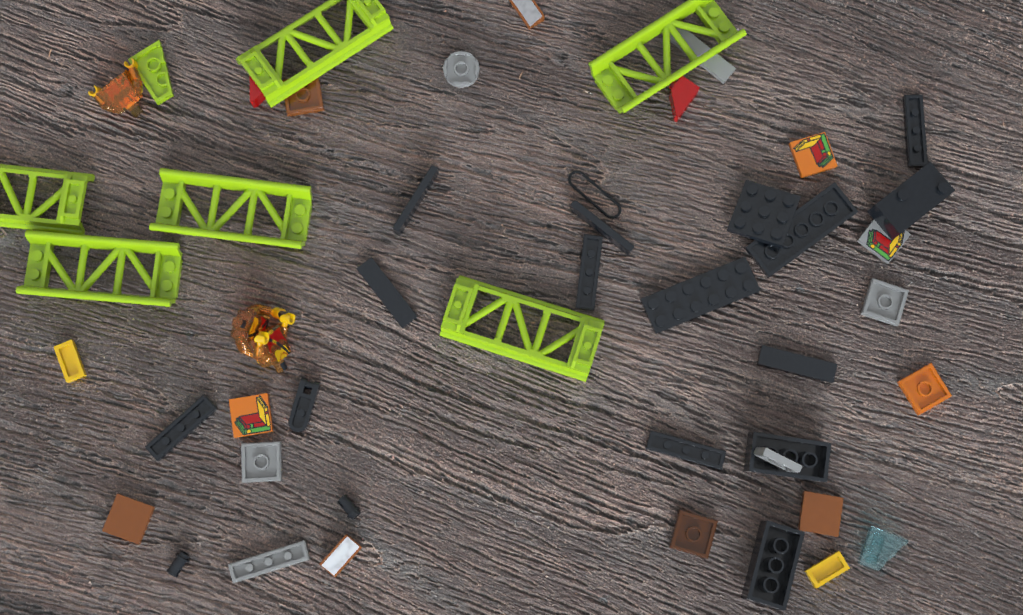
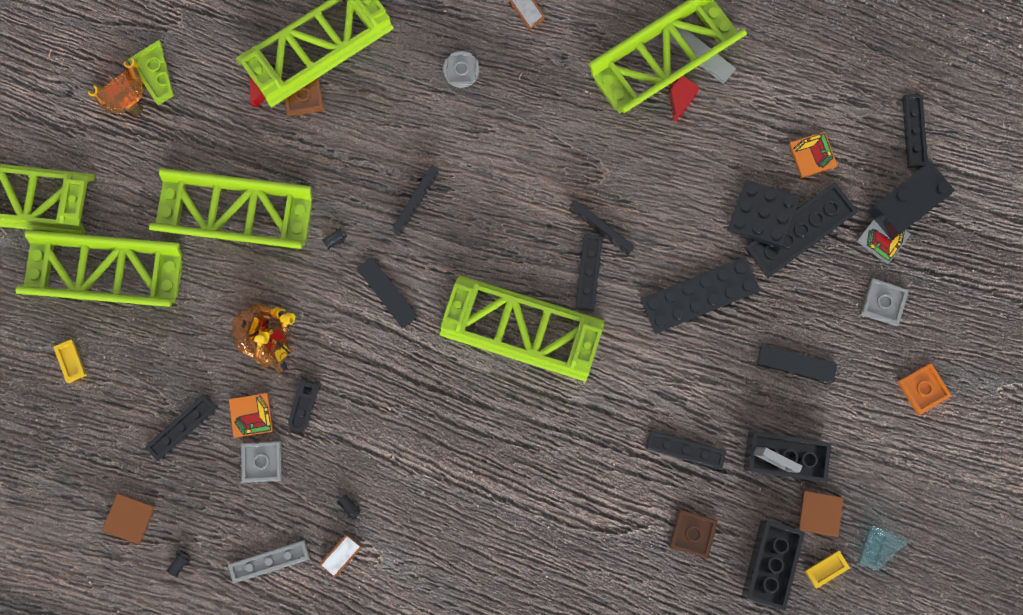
black piece [568,170,622,219] -> none
none -> black pin [322,228,347,250]

